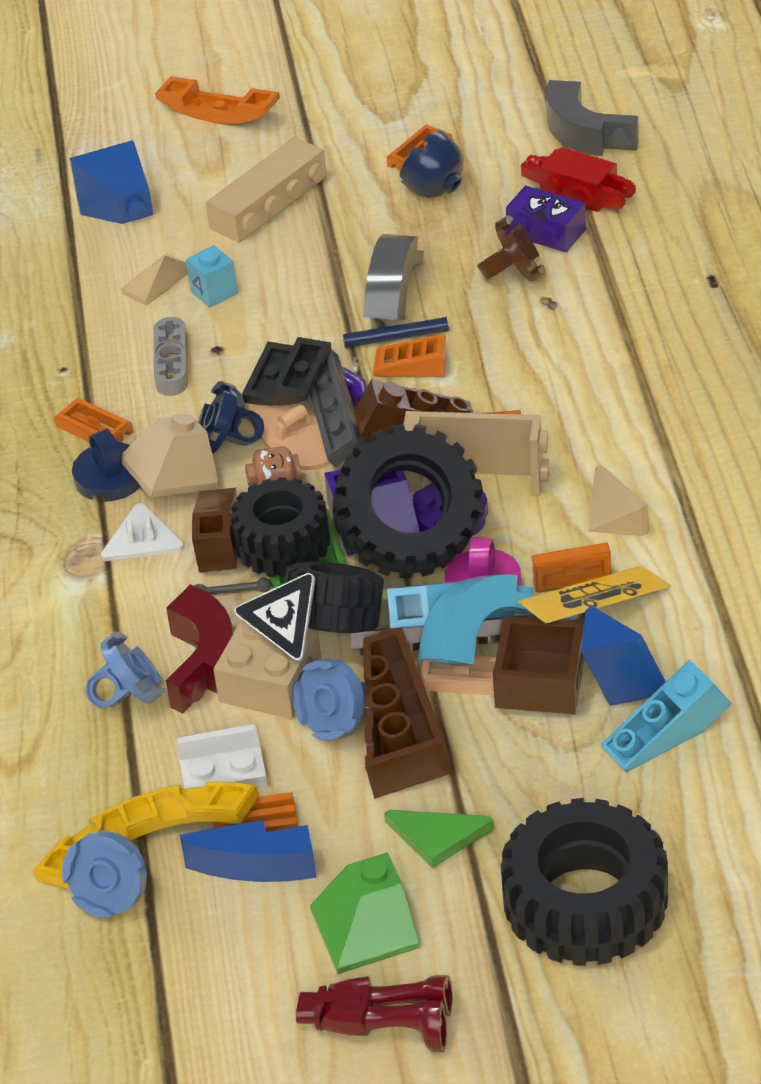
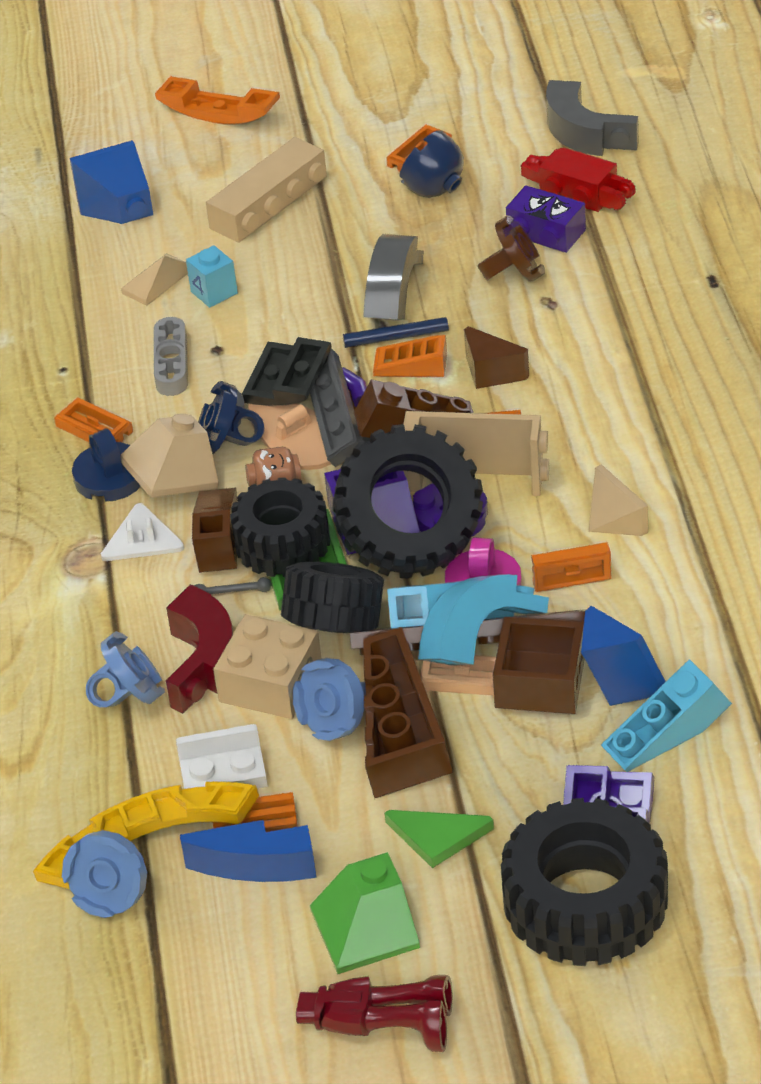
black piece [234,573,315,661] -> none
yellow sticker [517,565,672,624] -> none
none -> reddish brown slope [464,326,529,389]
none -> slope [563,765,655,823]

